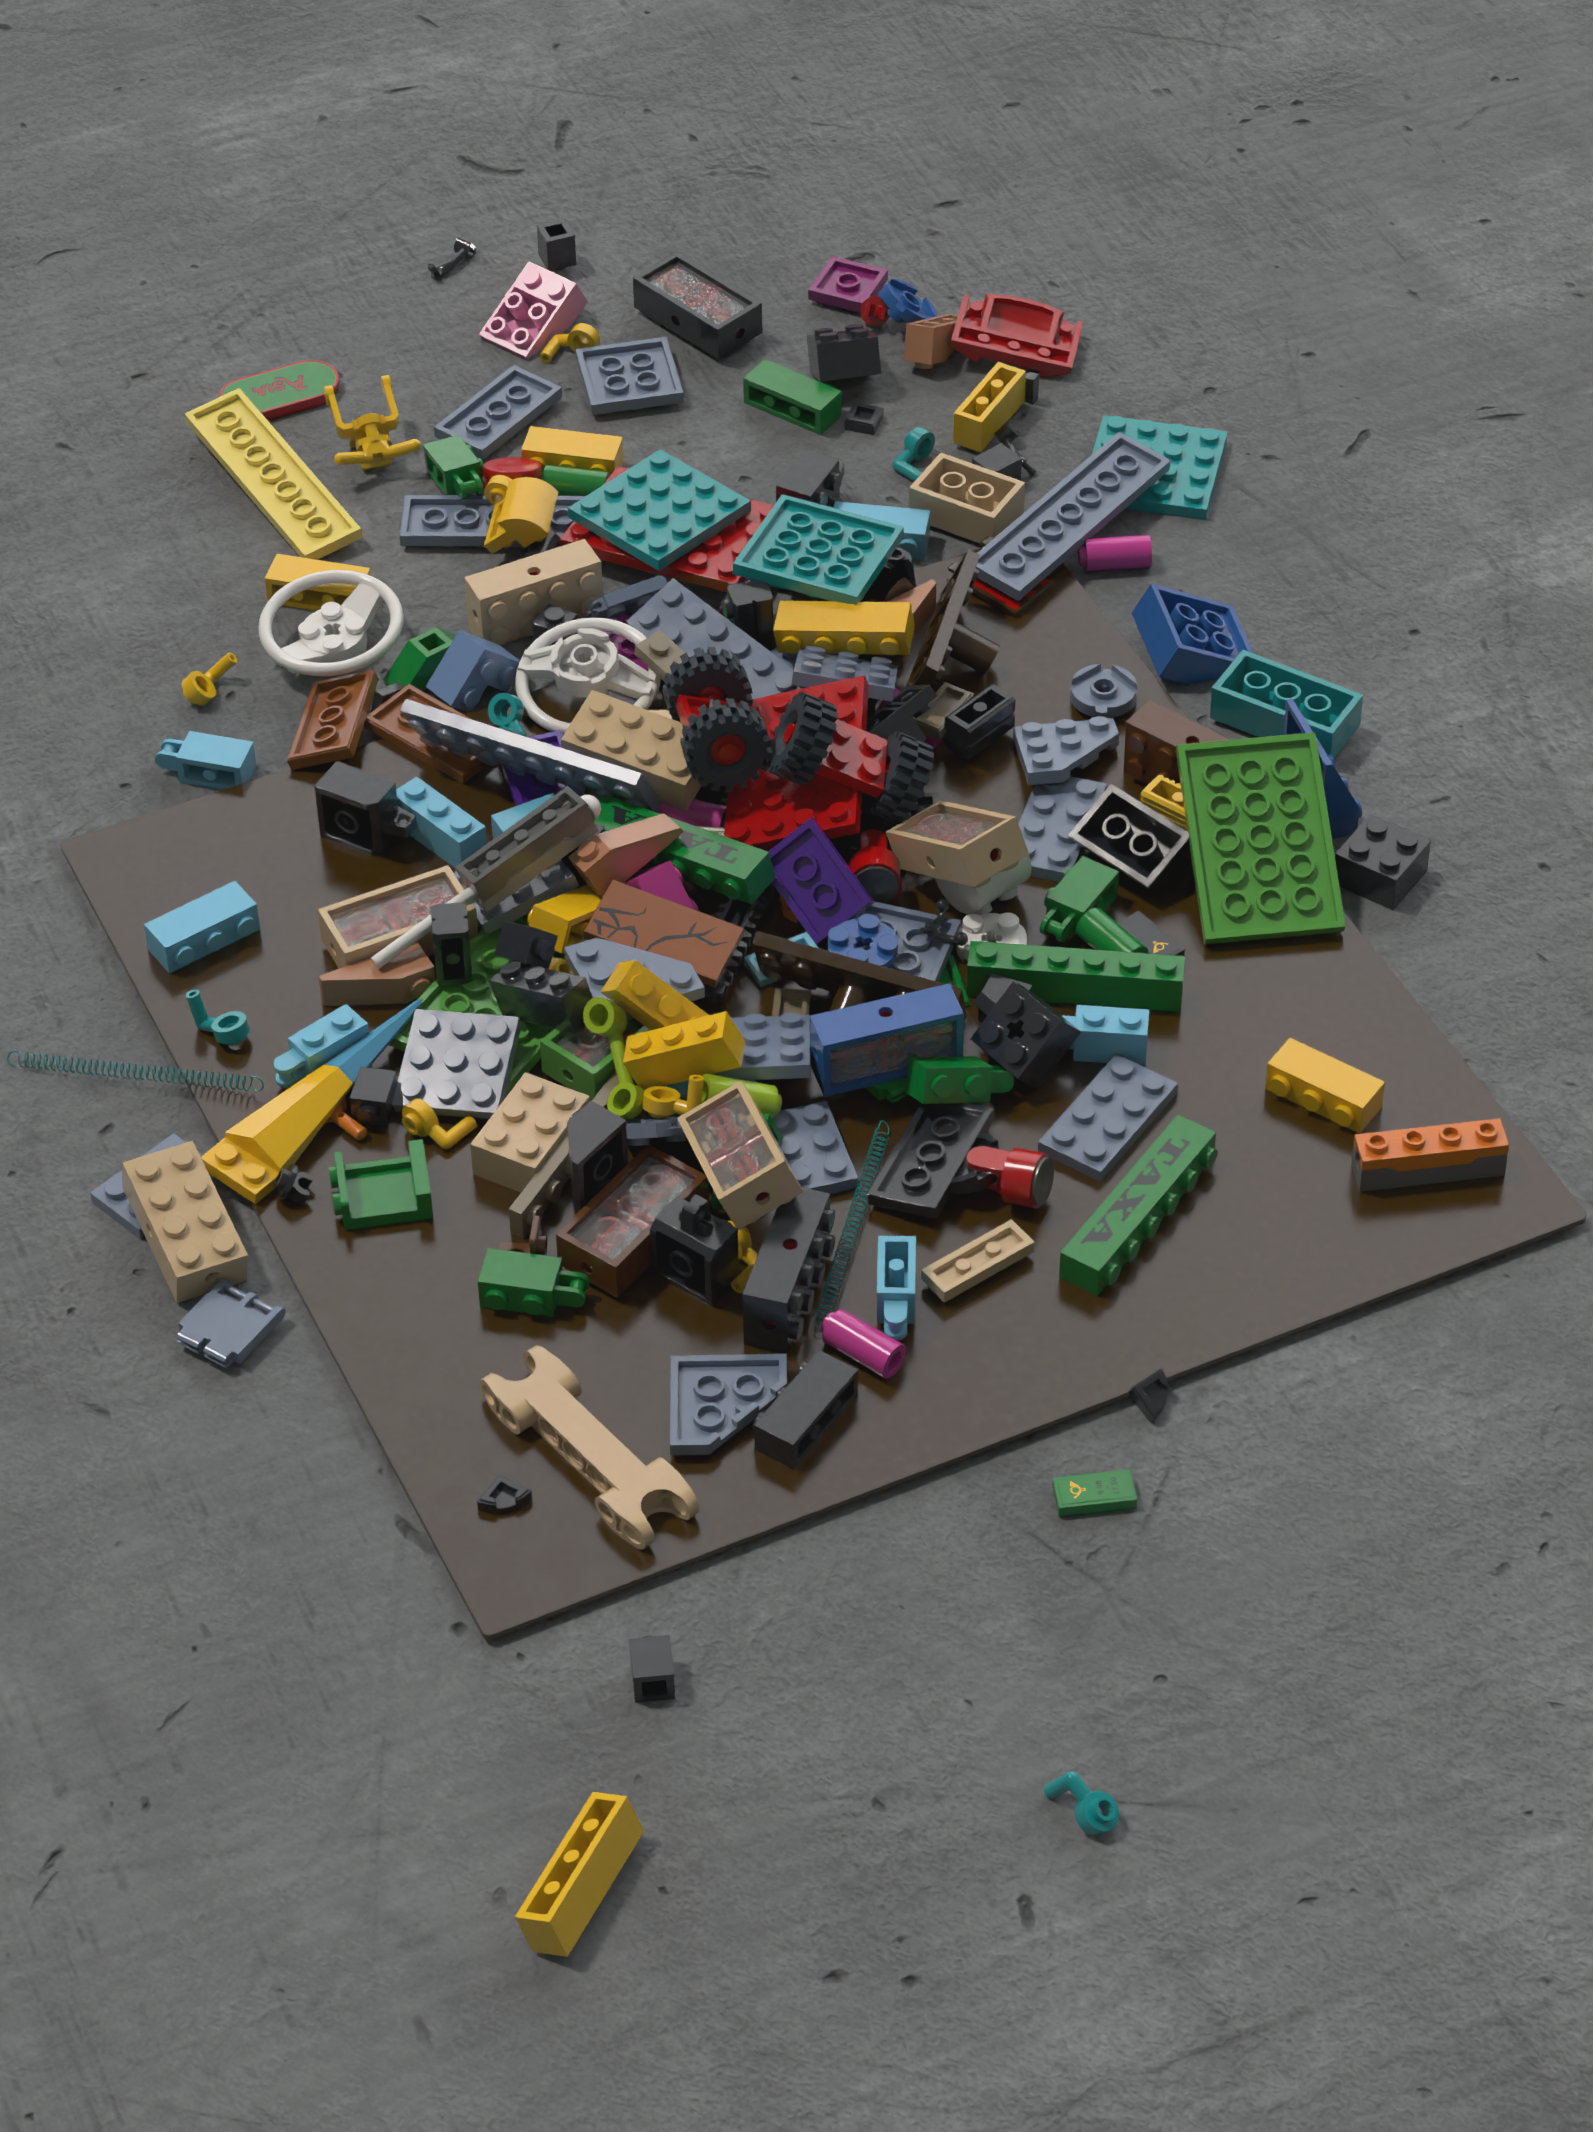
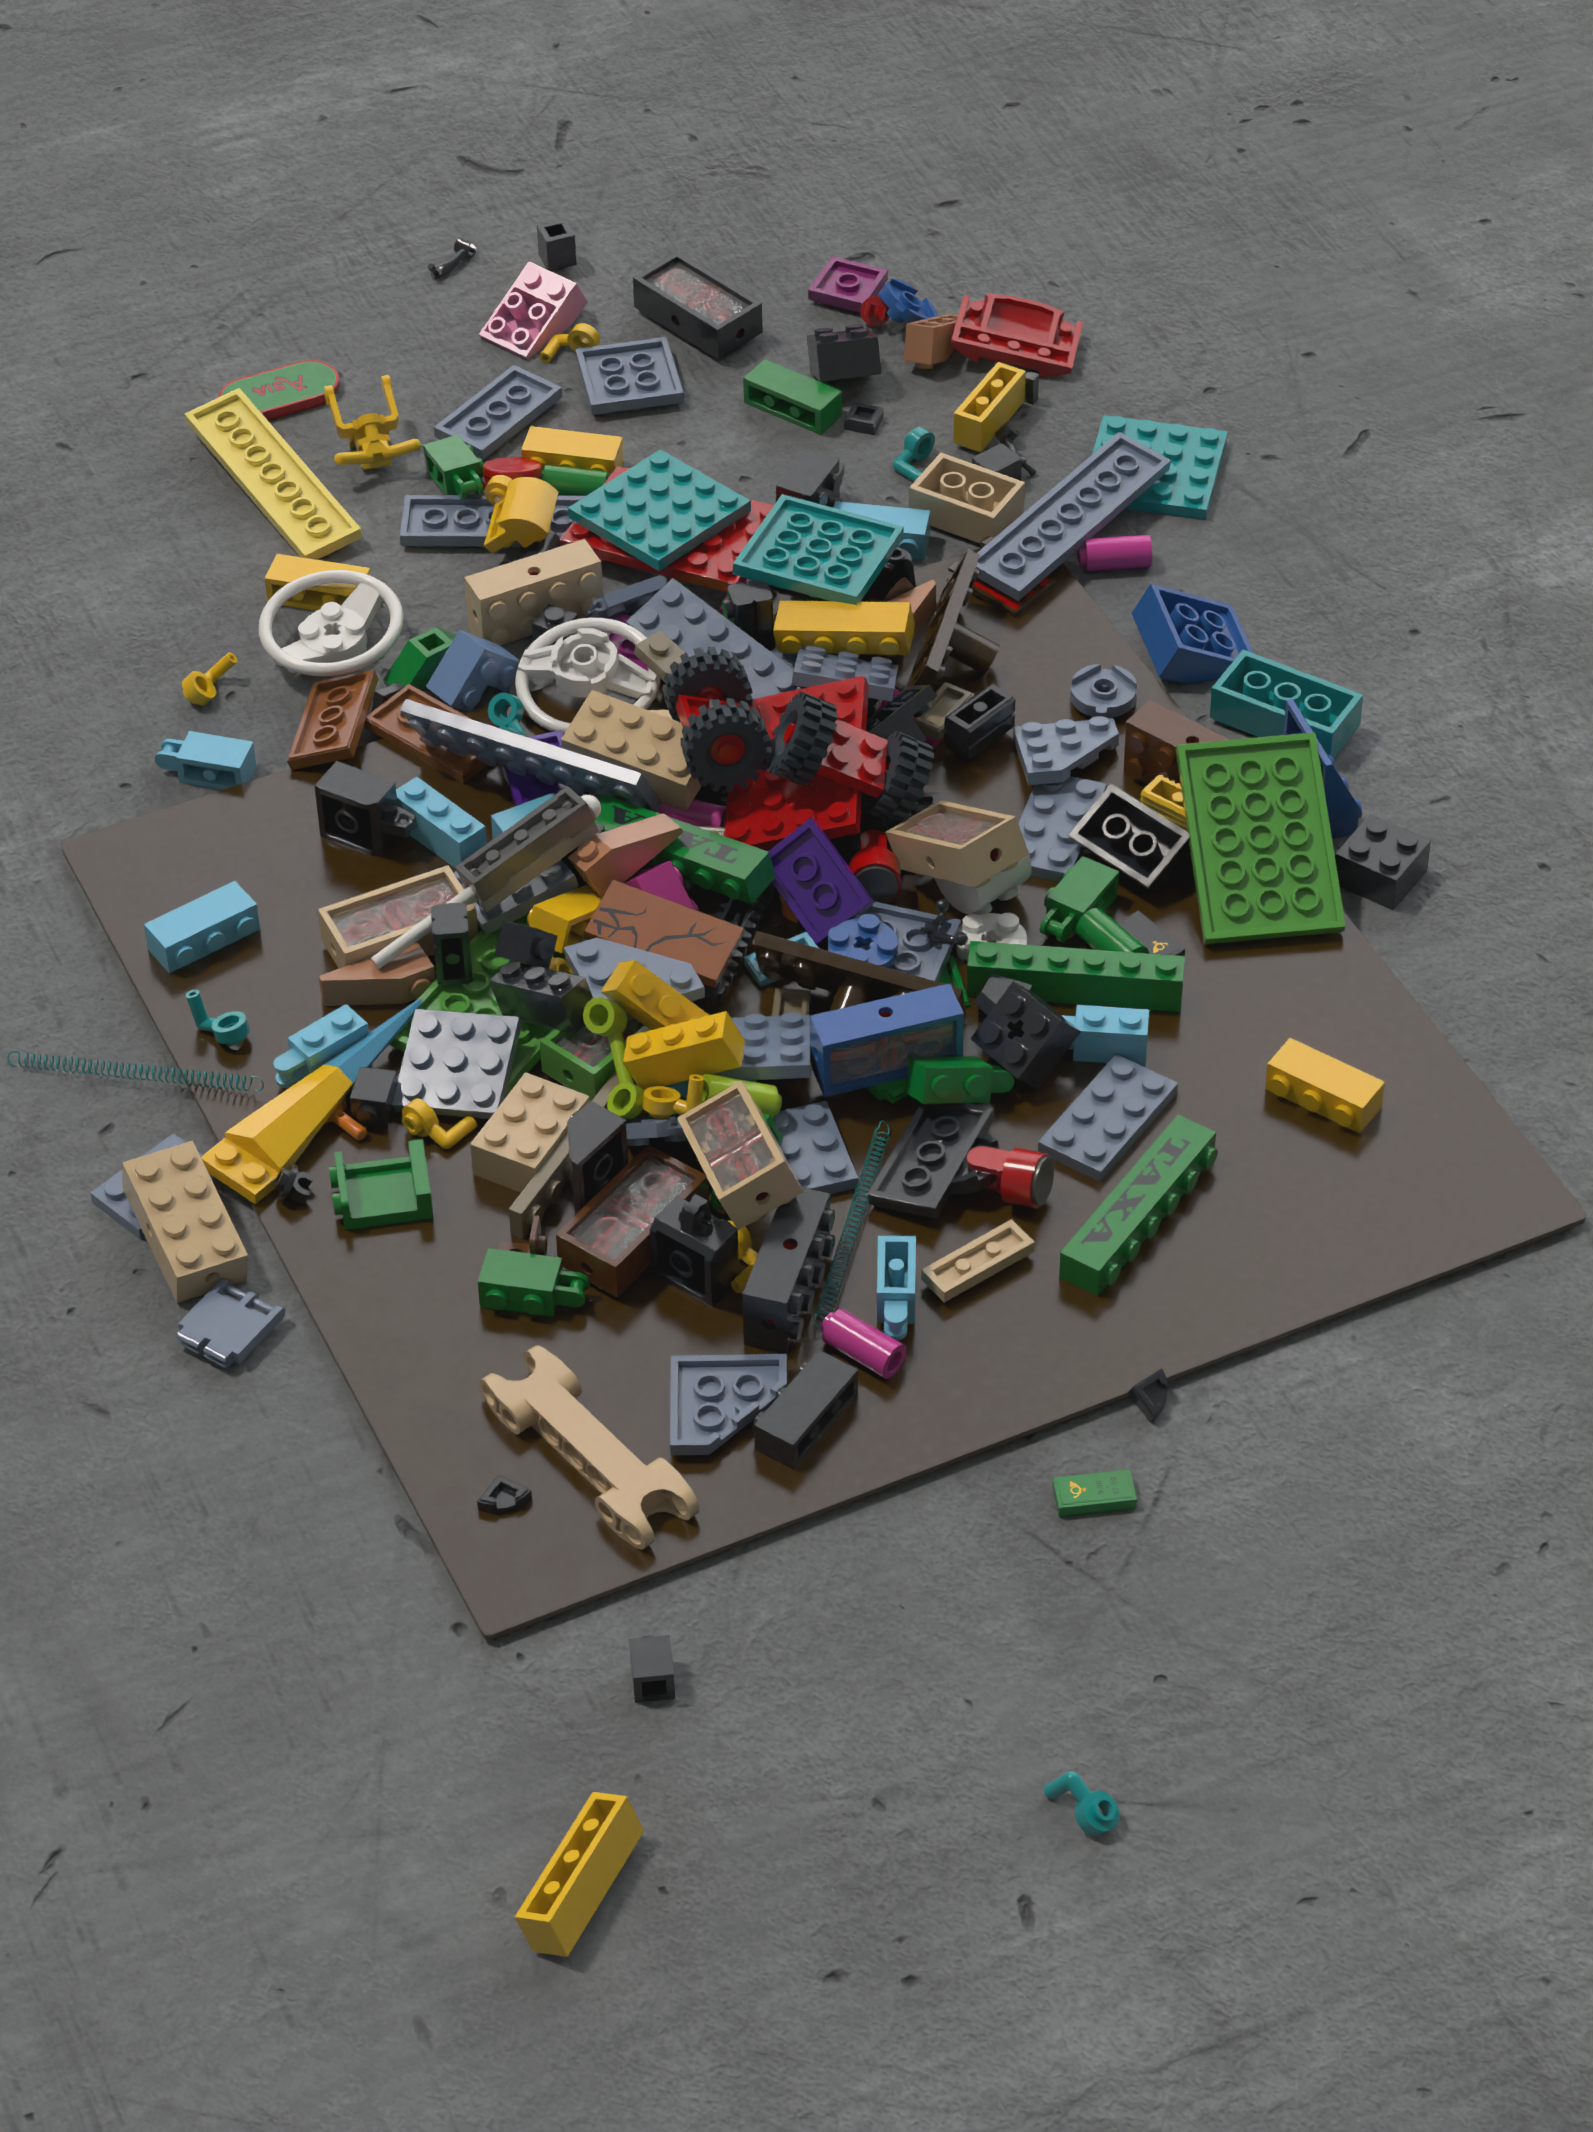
orange piece [1351,1118,1509,1192] -> none

